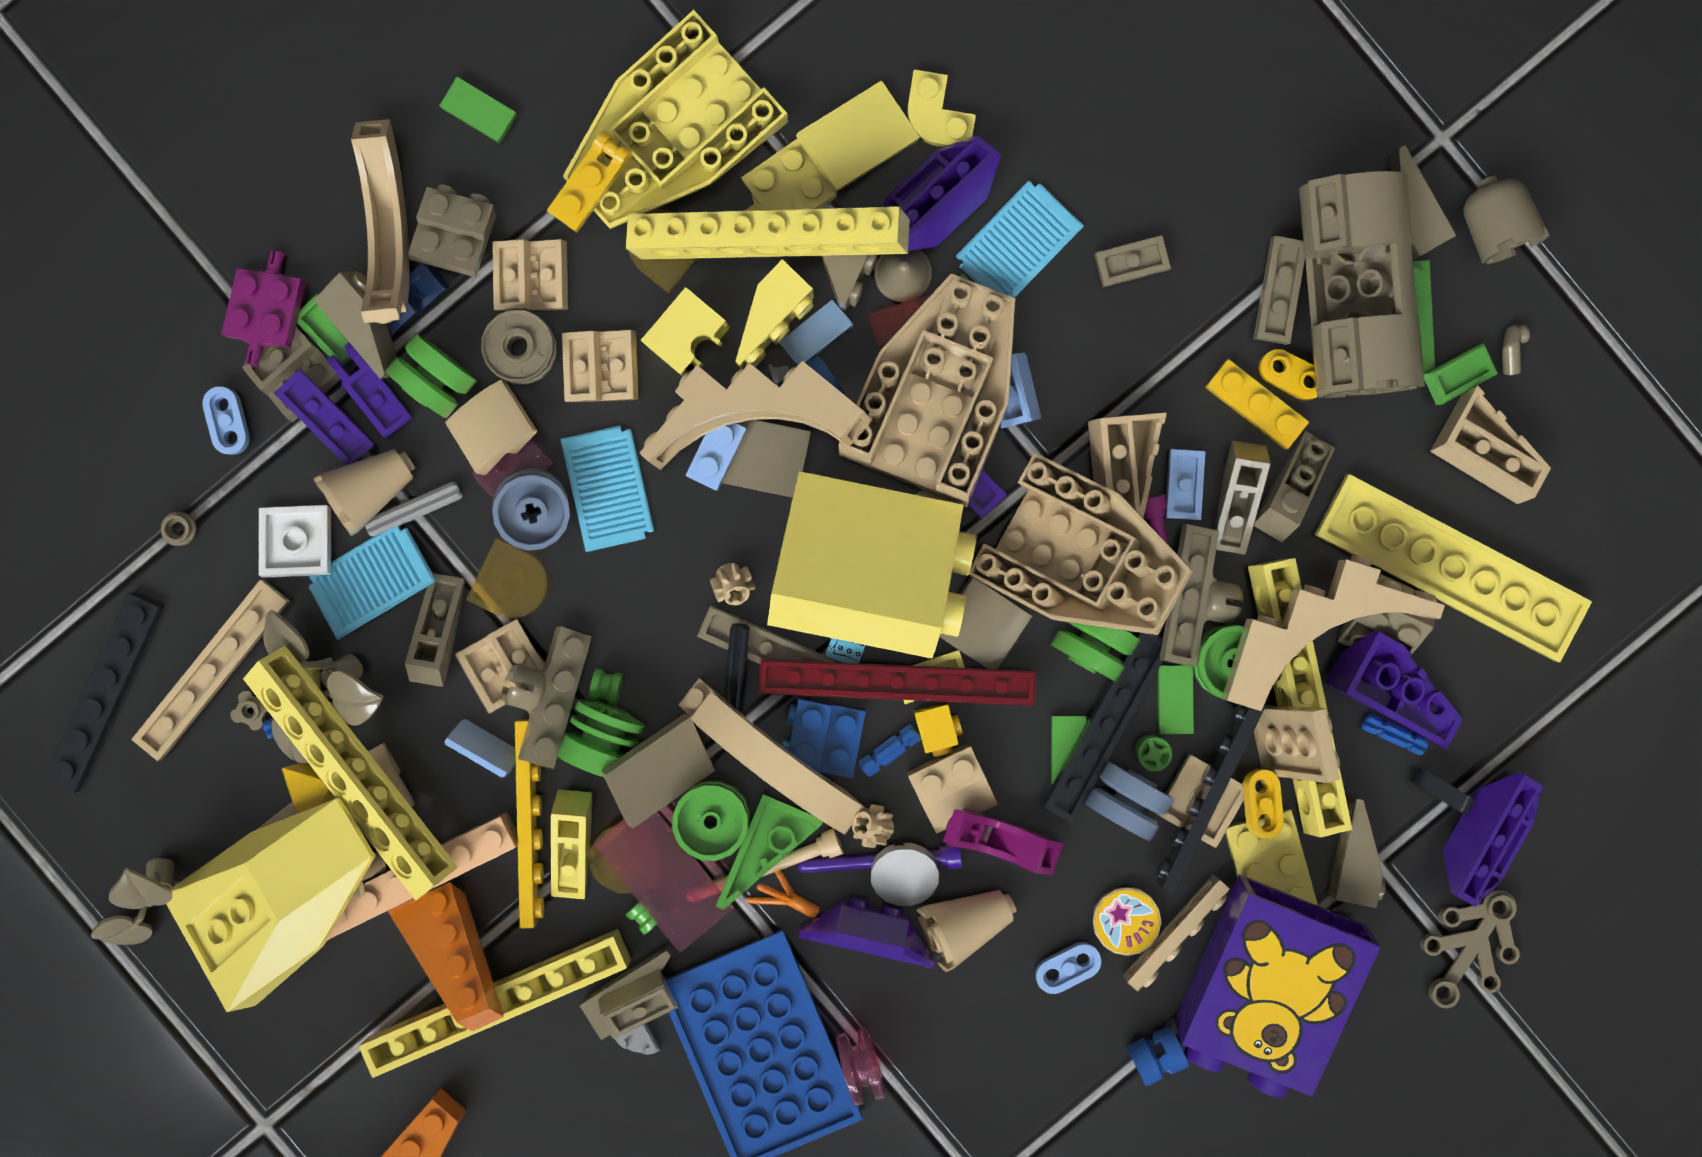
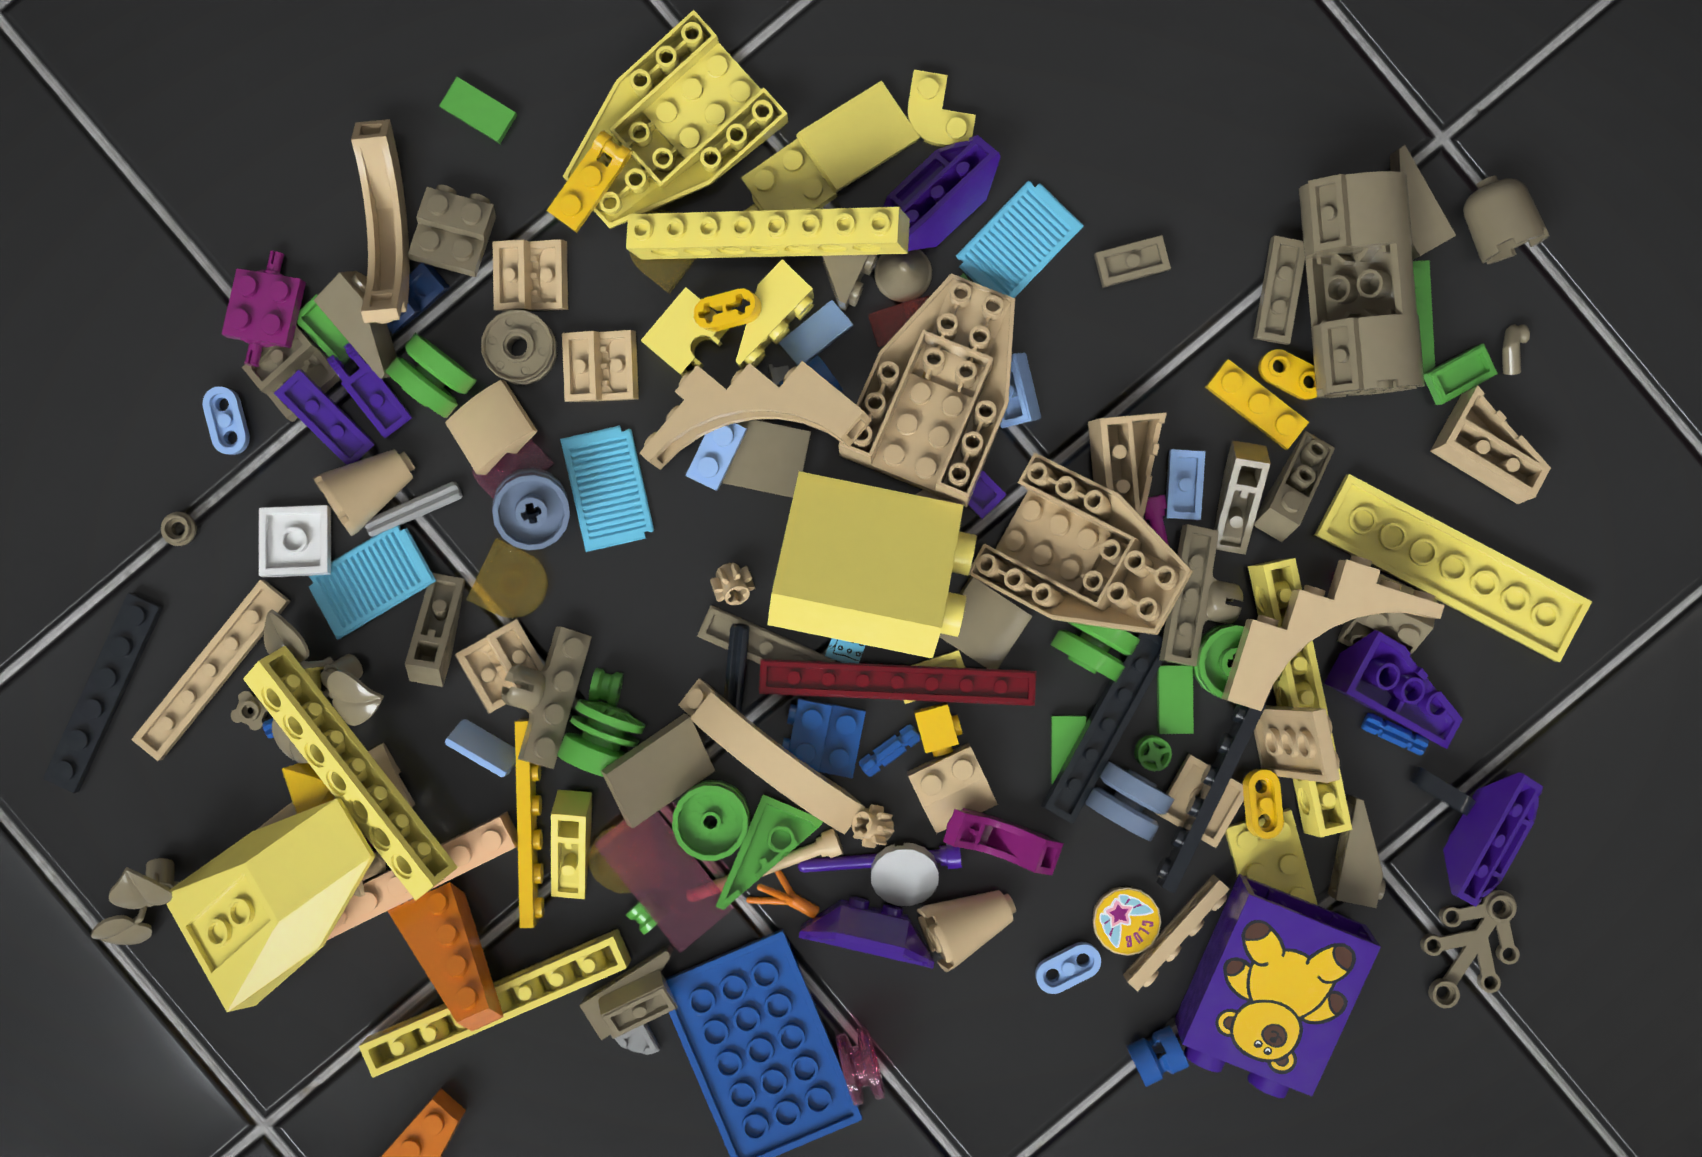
none -> yellow beam [694,288,761,332]

